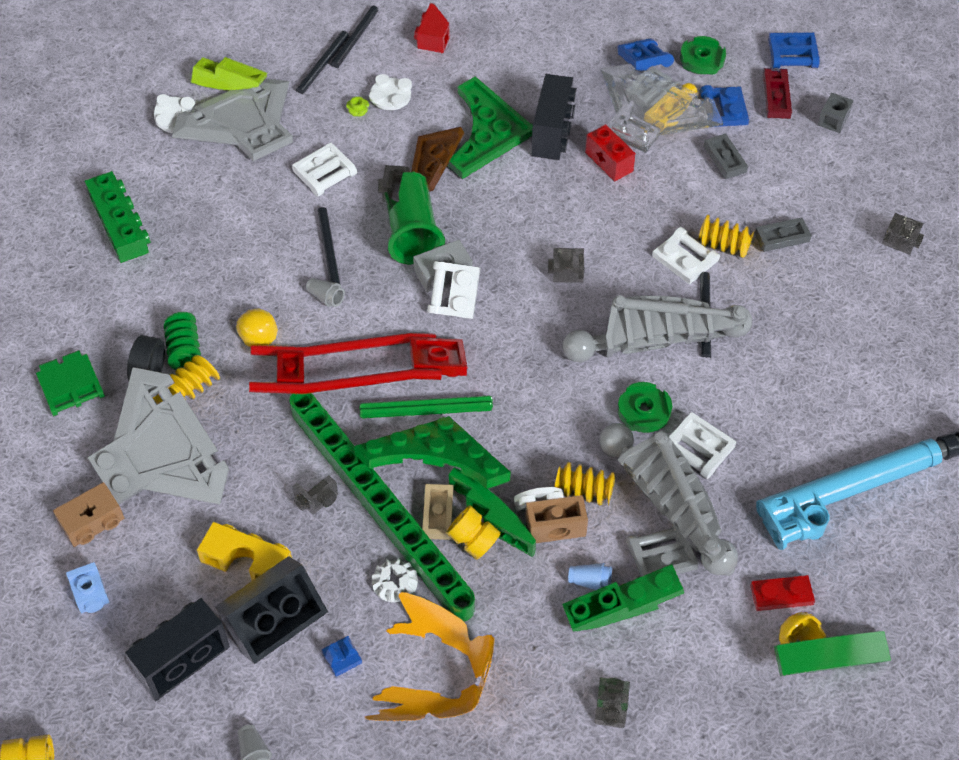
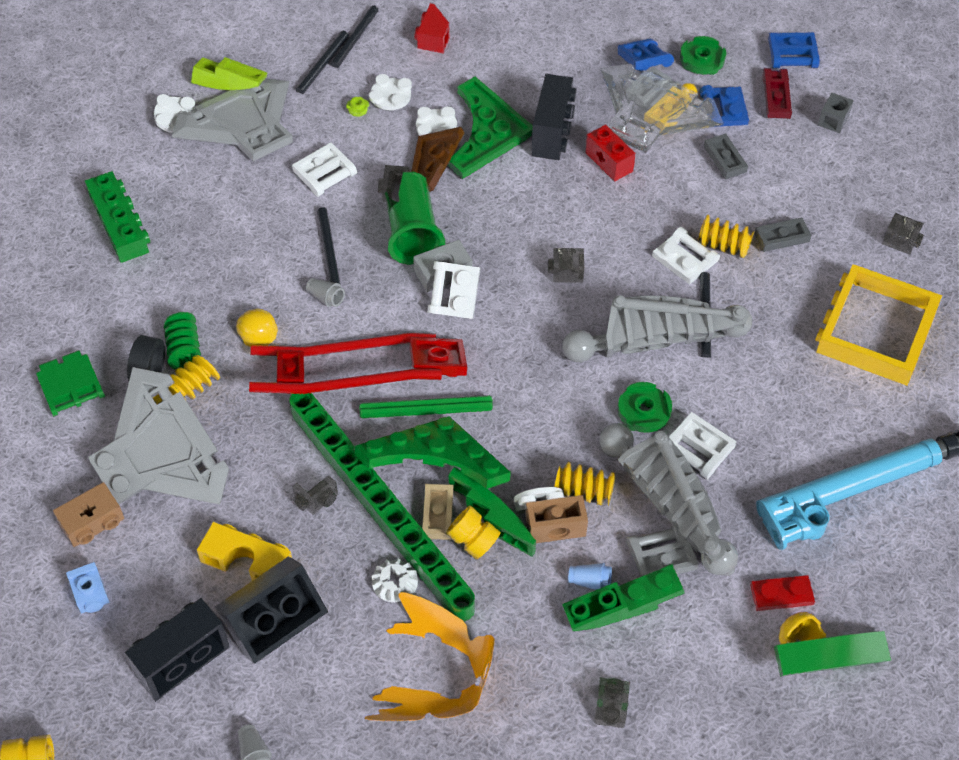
blue tile [322,636,362,677] -> none
none -> white piece [416,107,457,136]
none -> yellow window [815,264,942,386]

